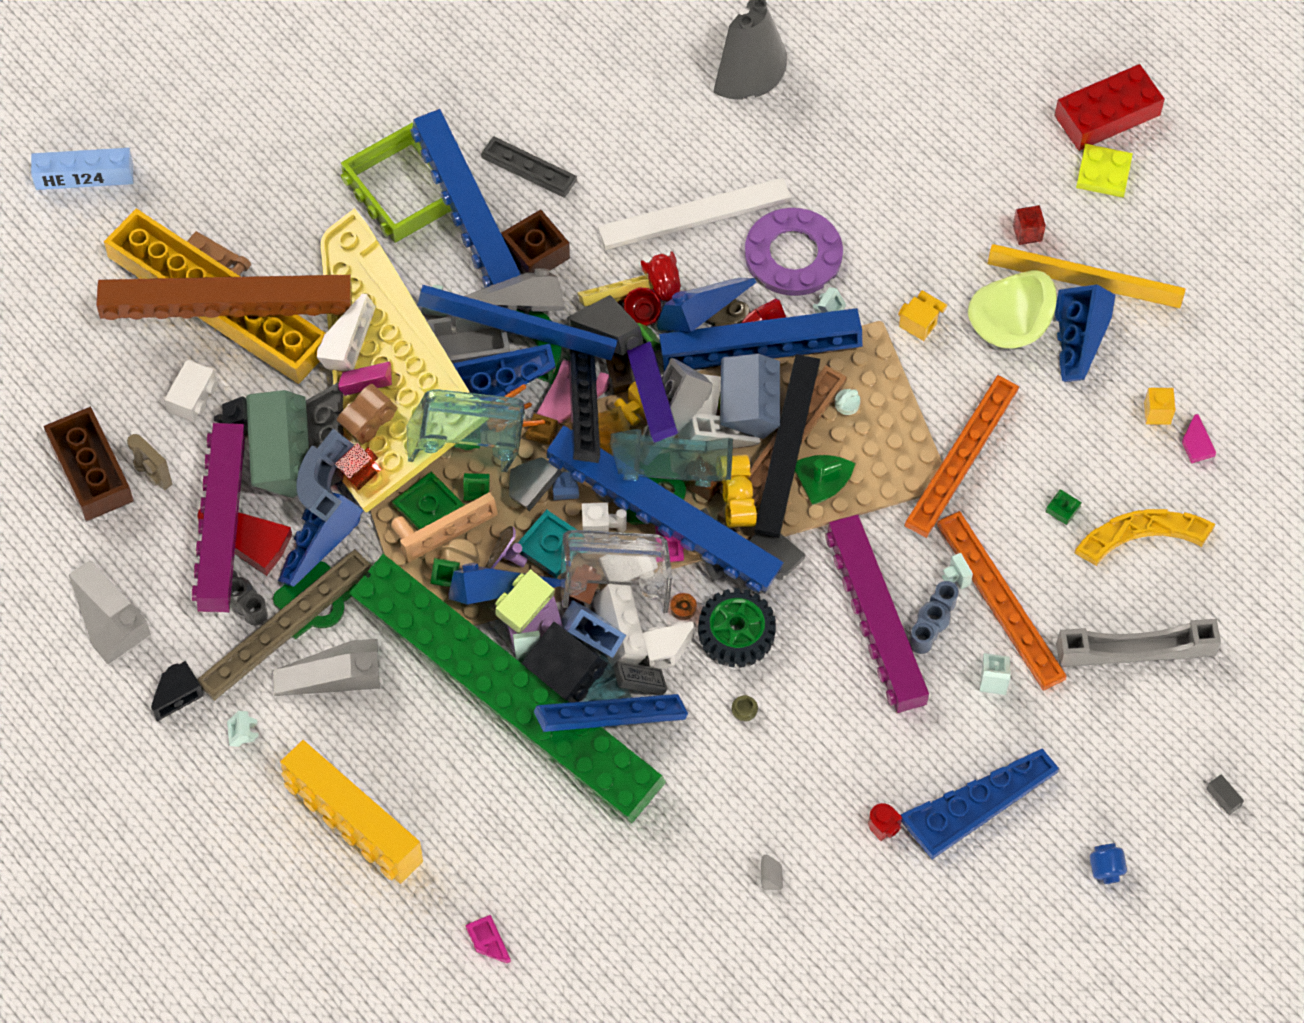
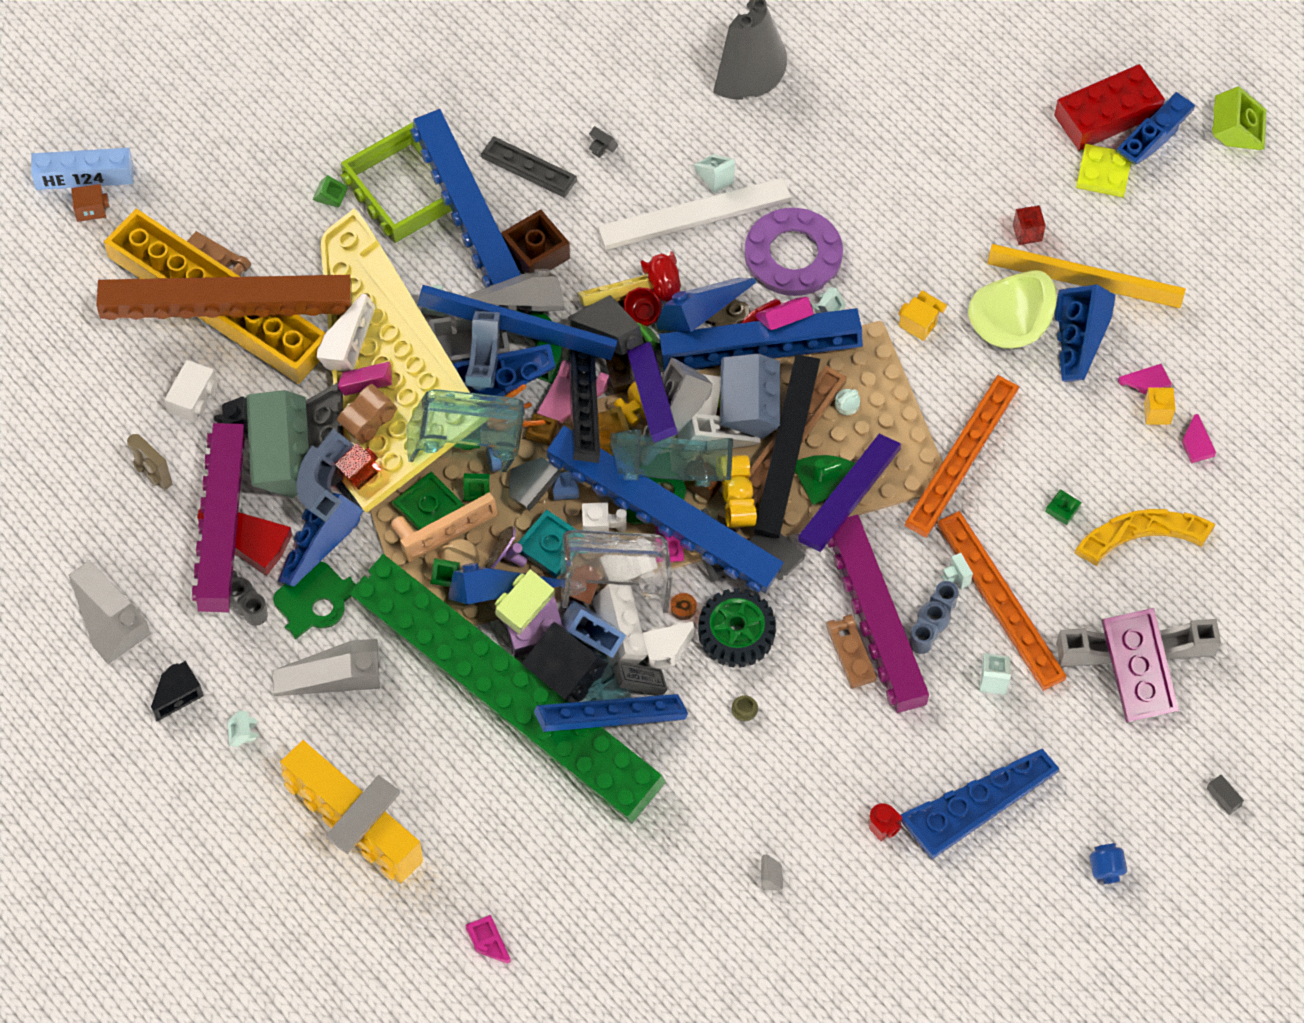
reddish brown brick [43,406,134,522] -> none
dark tan tile [197,549,372,701] -> none
light aqua slope [513,631,540,663] -> none
none -> dark orange brick [71,184,110,222]
none -> bright green slope [313,175,348,208]
none -> light grey tile [326,775,400,855]
none -> sand blue arch [465,311,500,390]
none -> medium blue tile [486,446,502,472]
none -> dark grey tile [589,126,618,158]
none -> light aqua slope [694,154,735,193]
none -> dark pink slope [755,297,813,330]
none -> dark purple tile [798,433,901,552]
none -> medium nougat plate [826,614,877,689]
none -> plate [1101,608,1179,723]
none -> blue slope [1117,92,1195,165]
none -> dark pink tile [1118,363,1172,395]
none -> lime slope [1212,86,1267,150]

